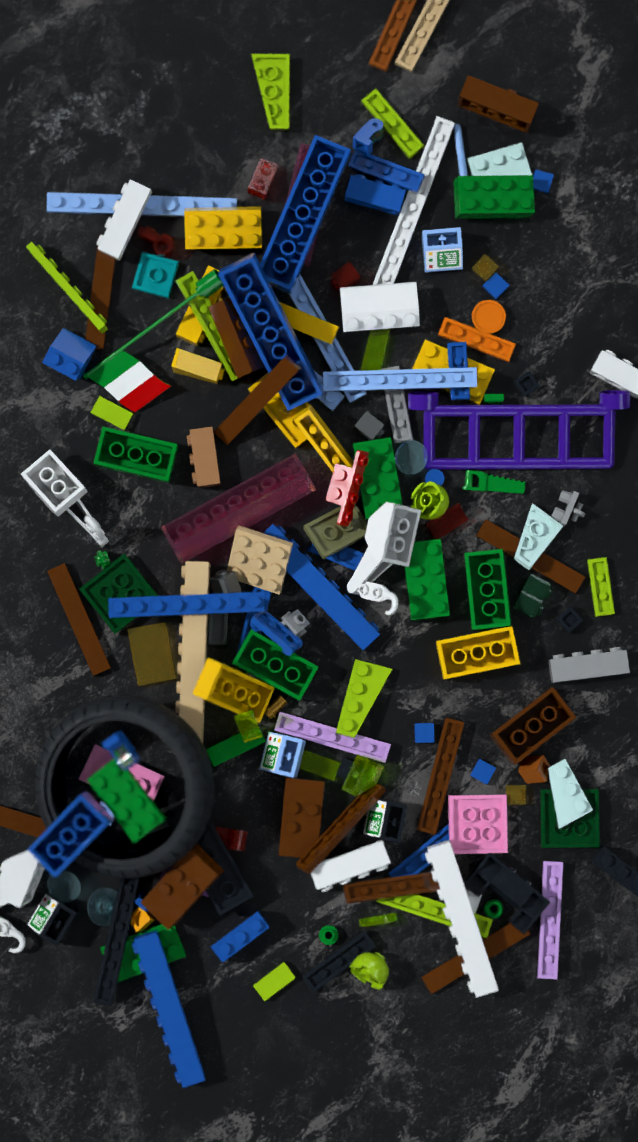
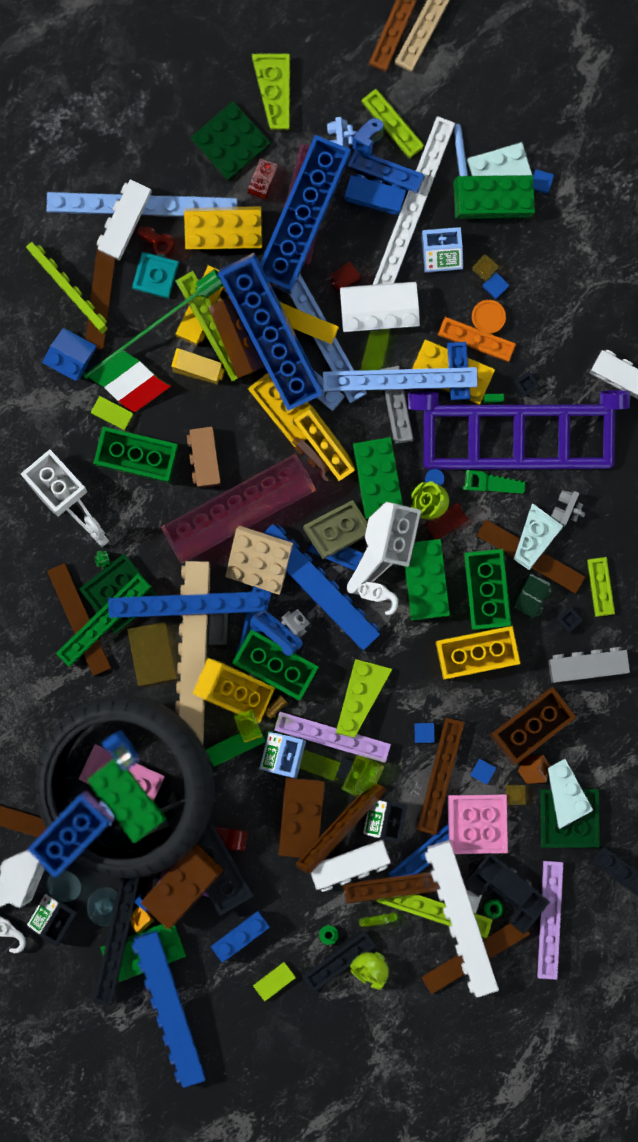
dark grey brick [209,570,242,594] -> none
reddish brown tile [214,355,300,445] -> none
bracket [326,450,369,526] -> none
dark grey brick [354,411,385,441] -> none
clear light blue piece [395,440,428,474] -> none
reddish brown brick [457,75,539,133] -> none
none -> green tile [56,573,152,667]
none -> dark green plate [190,101,270,181]
none -> reddish brown plate [292,437,333,481]
none -> light blue hips [327,117,358,148]

